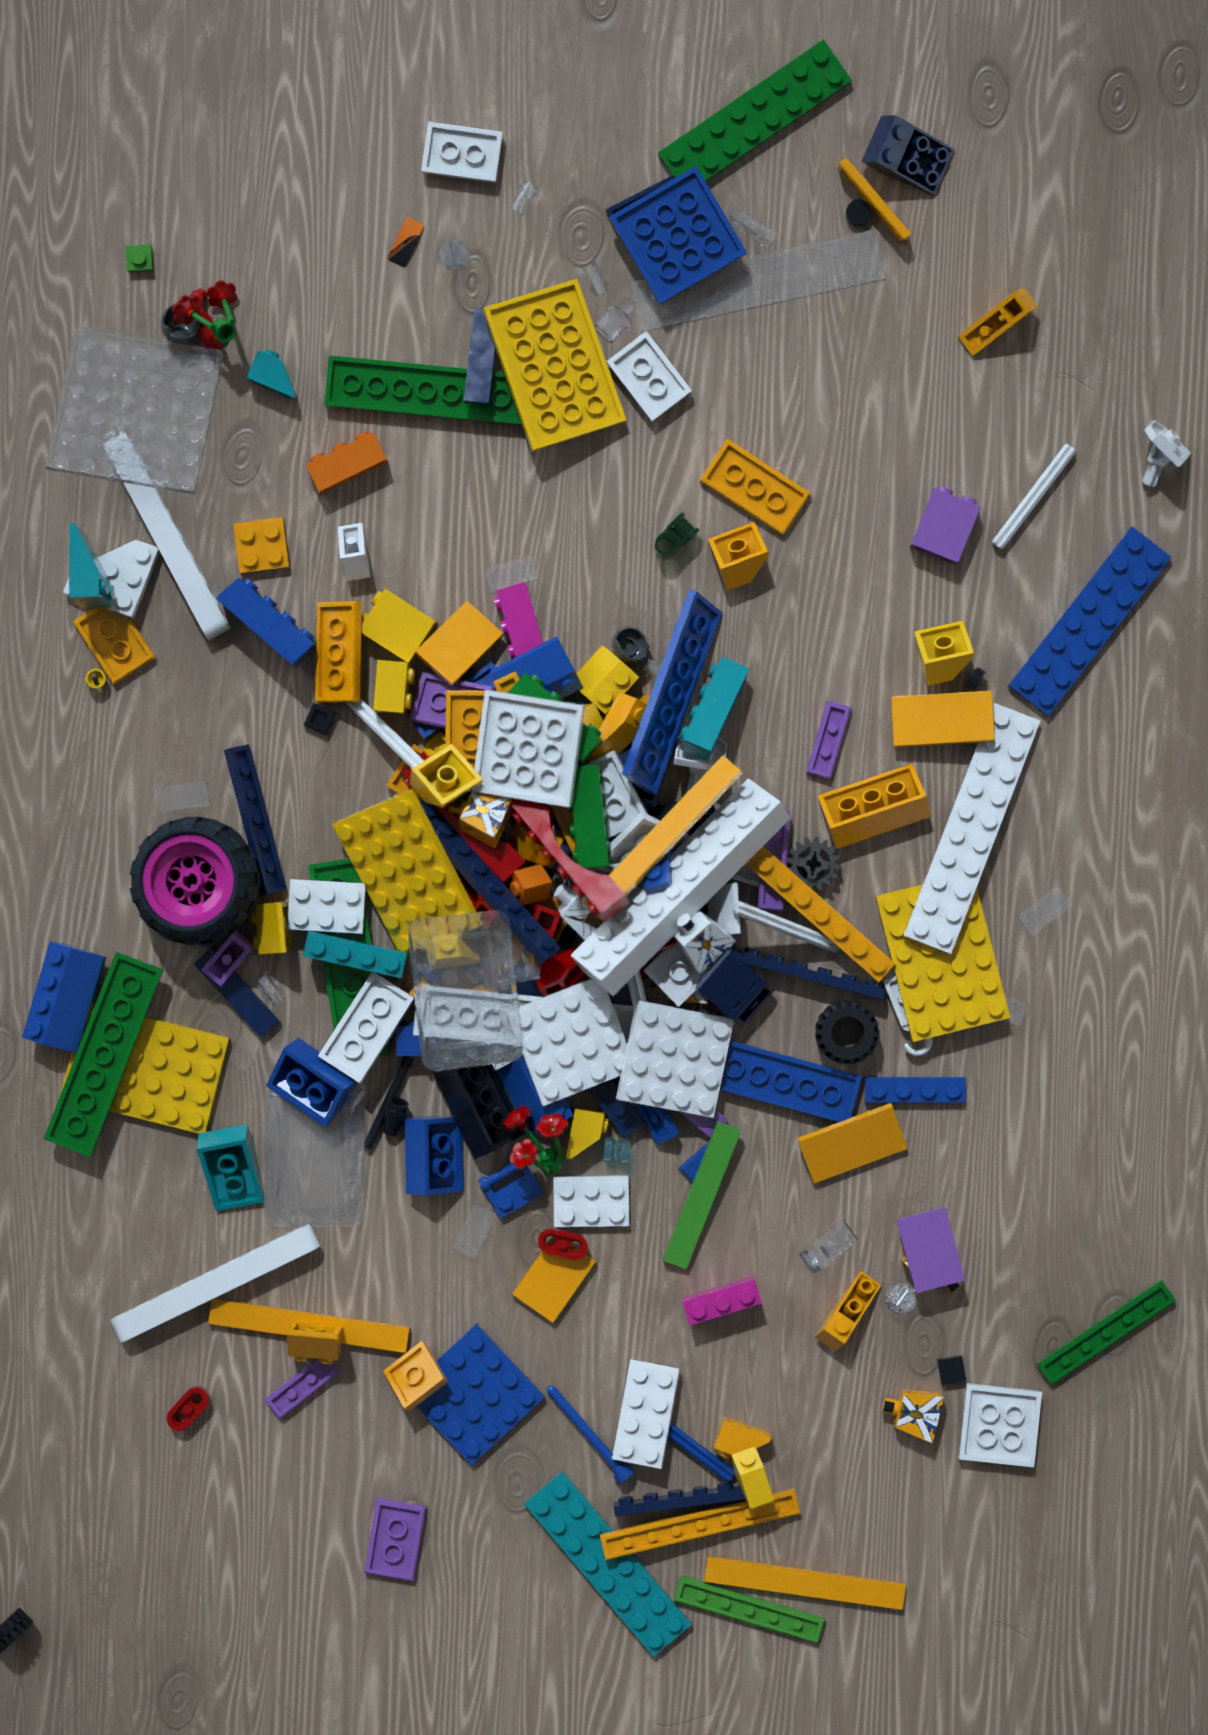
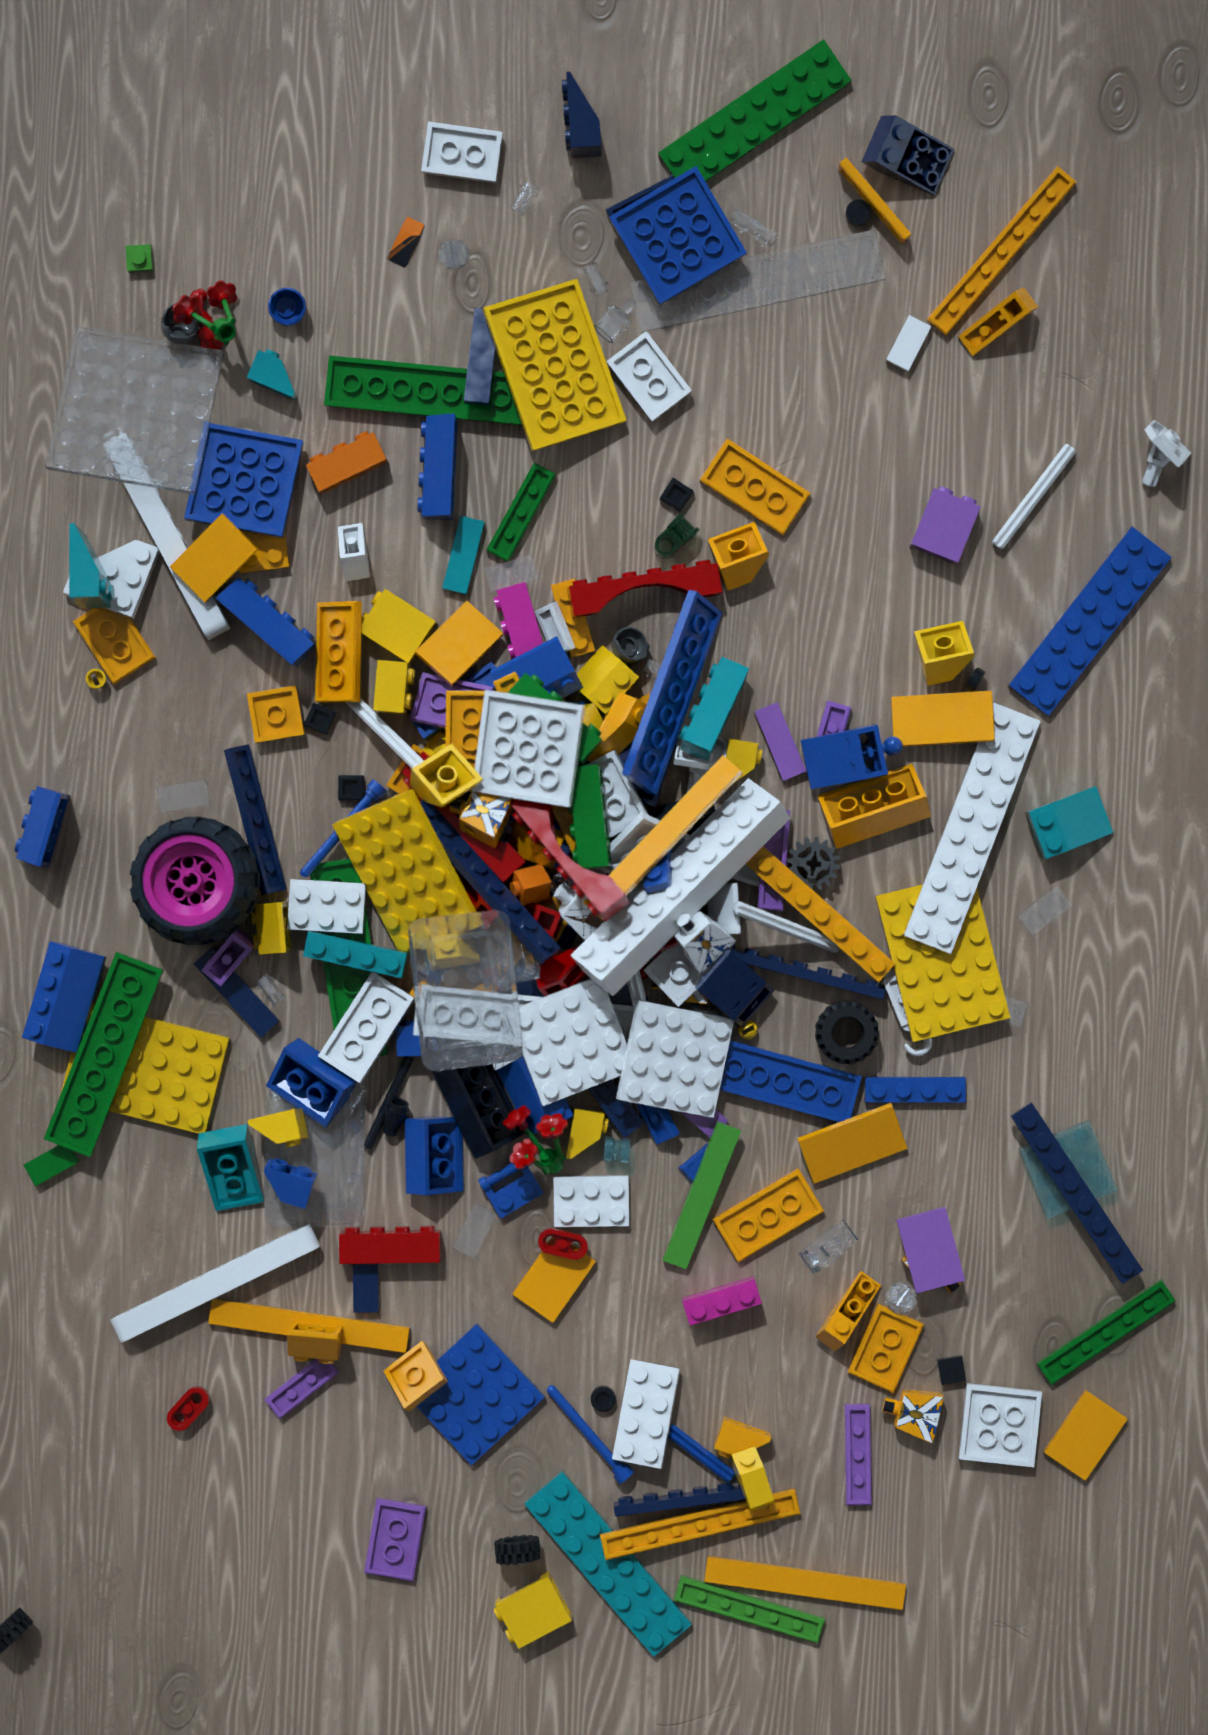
none -> blue slope [15,786,70,867]
none -> green tile [23,1145,80,1186]
none -> light orange tile [170,513,259,603]
none -> blue plate [184,422,304,539]
none -> light orange plate [247,685,305,743]
none -> yellow slope [248,1109,309,1148]
none -> blue slope [263,1159,317,1209]
none -> blue hair [268,287,306,326]
none -> blue piece [300,779,388,878]
none -> black tile [338,775,364,800]
none -> red brick [339,1225,441,1264]
none -> dark blue tile [353,1264,379,1313]
none -> blue slope [417,414,458,520]
none -> teal tile [442,515,485,595]
none -> green tile [486,462,556,562]
none -> black tyre [494,1535,541,1565]
none -> yellow panel [494,1571,572,1649]
none -> white tile [534,602,576,653]
none -> light orange plate [551,578,595,658]
none -> dark blue slope [562,71,602,158]
none -> red arch [567,560,722,619]
none -> black tile [591,1385,616,1412]
none -> black tile [659,478,694,512]
none -> light orange tile [712,1168,824,1262]
none -> yellow slope [726,739,762,784]
none -> yellow hinge [738,1020,758,1040]
none -> medium lavender tile [754,702,806,781]
none -> blue slope [800,724,903,789]
none -> medium lavender tile [845,1404,871,1505]
none -> light orange tile [847,1303,924,1393]
none -> white tile [886,315,931,372]
none -> light orange tile [927,166,1076,336]
none -> dark blue plate [1010,1102,1143,1284]
none -> clear light blue plate [1019,1120,1118,1219]
none -> teal slope [1025,786,1114,859]
none -> light orange tile [1043,1389,1128,1481]

